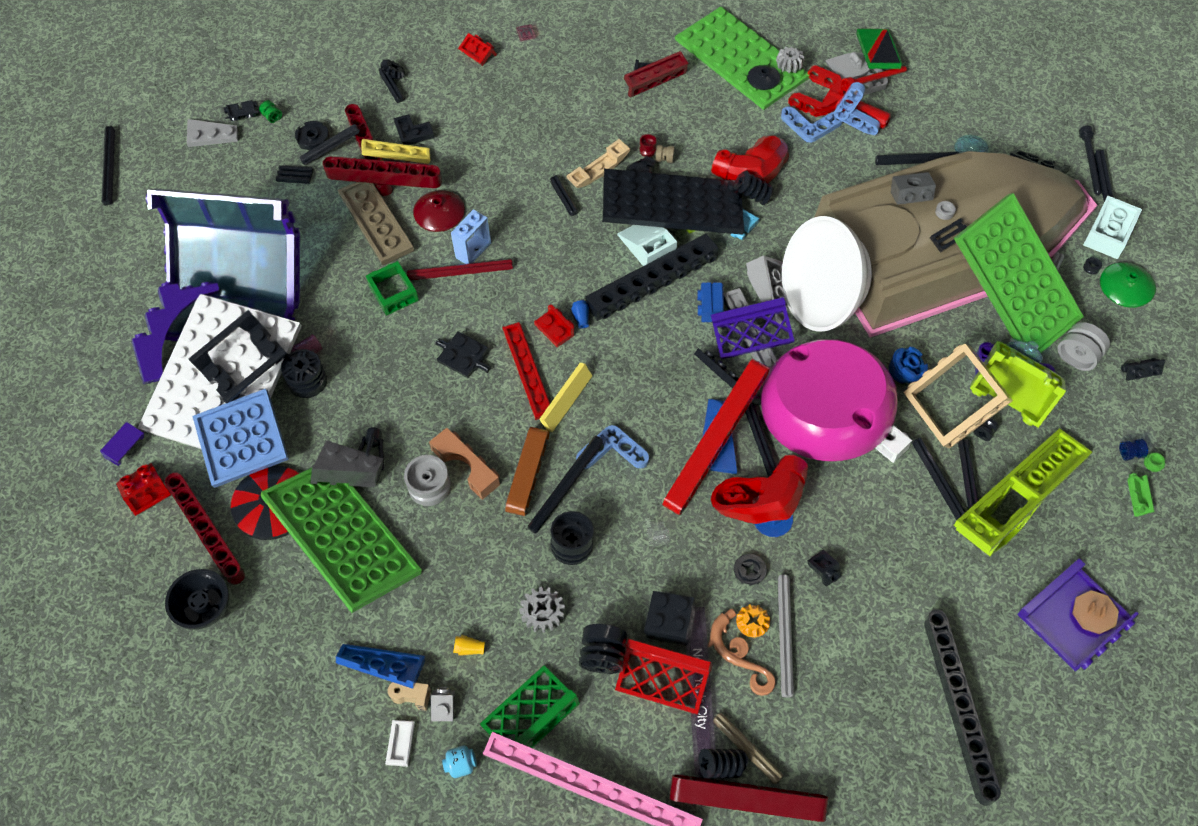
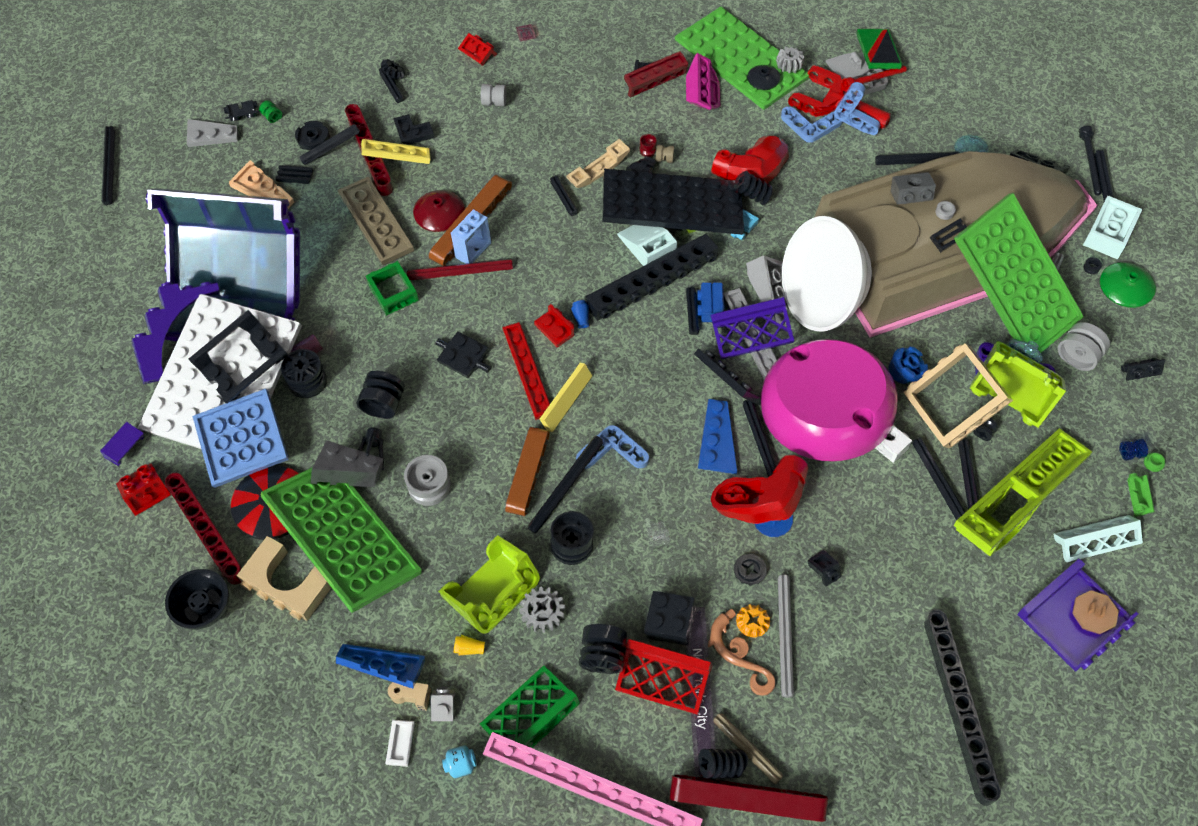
dark red beam [323,156,442,188] -> none
nougat arch [429,428,500,500] -> none
red beam [662,359,770,515] -> none
none -> light nougat wing [229,160,294,209]
none -> tan arch [237,536,332,621]
none -> black wheel [356,370,405,419]
none -> dark orange beam [429,175,512,266]
none -> lime windscreen [438,535,540,634]
none -> light grey wheel [481,84,507,106]
none -> dark pink wedge [686,53,720,110]
none -> black axle [686,287,699,335]
none -> light aqua fence [1054,515,1143,562]

